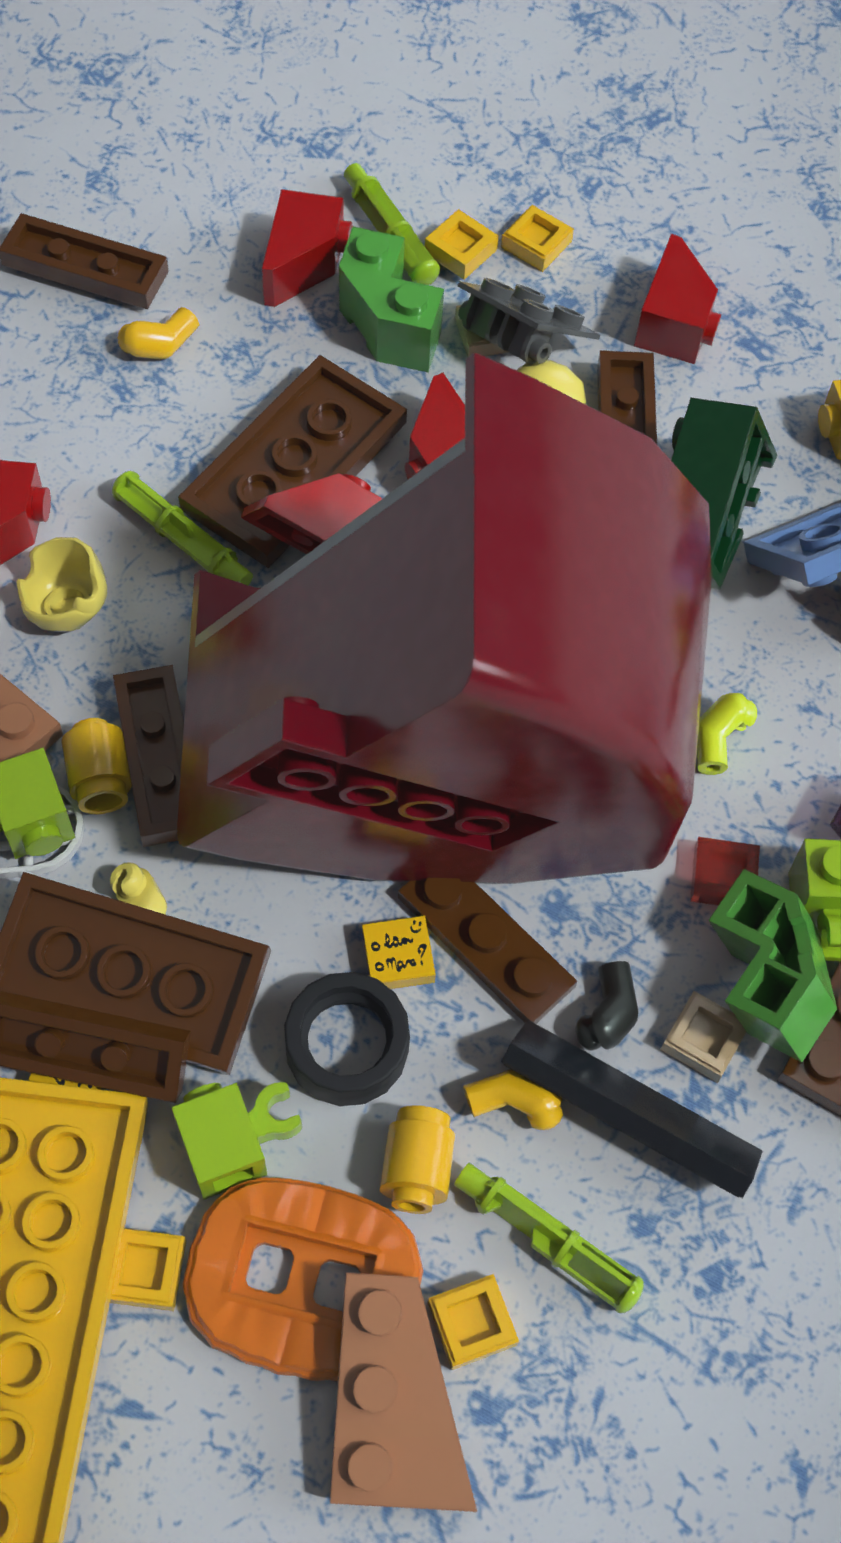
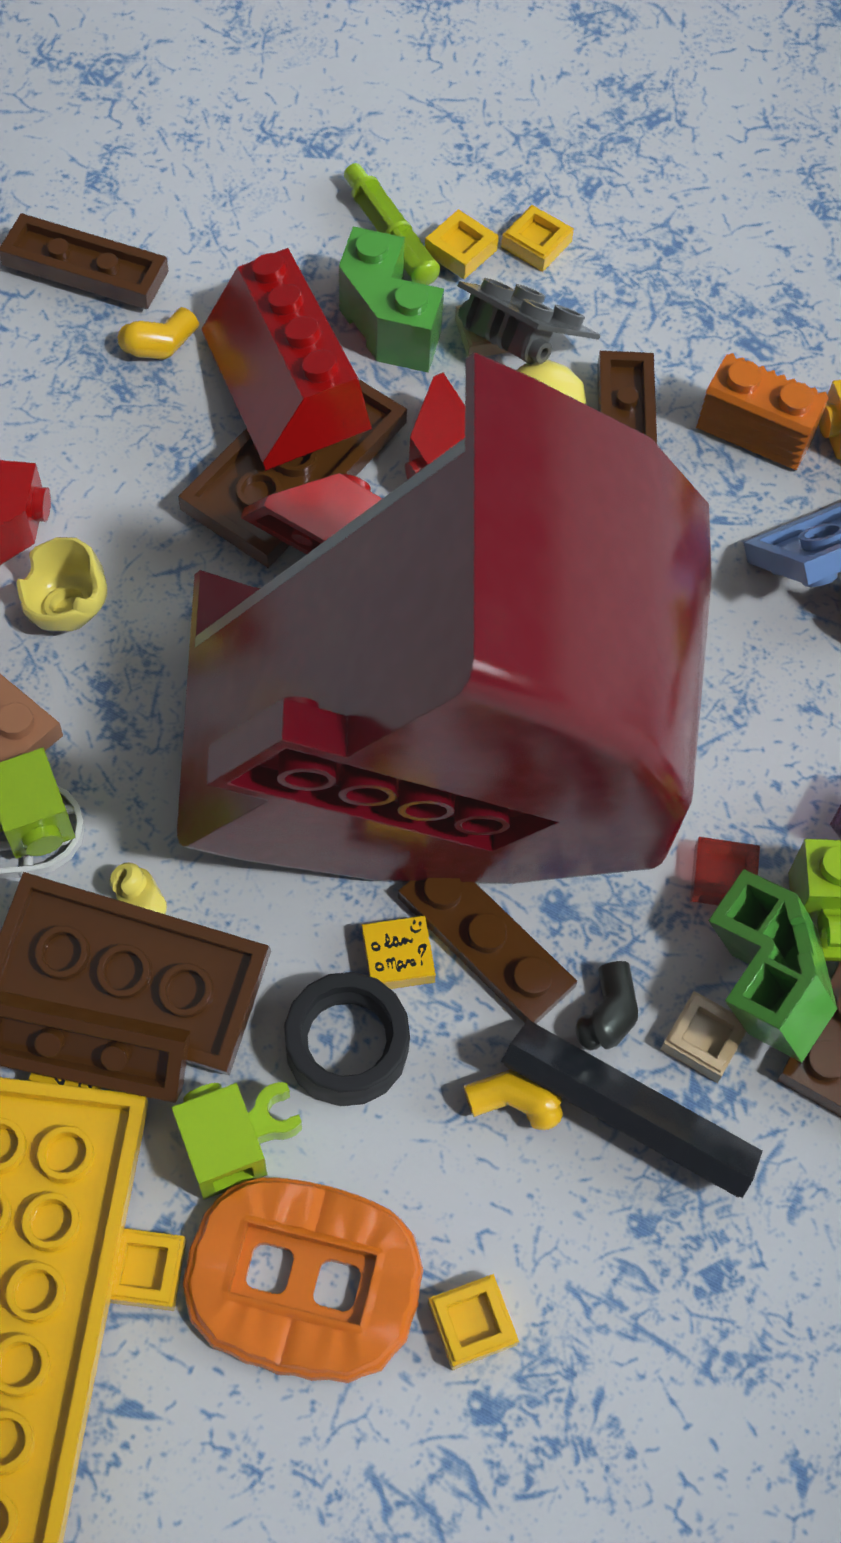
yellow brick [61,718,132,814] -> none
lime piece [112,471,253,585] -> none
reddish brown plate [113,665,184,847] -> none
red slope [262,189,352,307] -> none
nougat wing [329,1272,478,1512] -> none
yellow brick [379,1105,455,1214] -> none
lime piece [454,1162,644,1314] -> none
red slope [634,234,722,364] -> none
dark green wedge [671,398,778,590] -> none
neon yellow arm [697,693,757,775] -> none
none -> red slope [201,248,372,470]
none -> orange brick [696,353,829,470]

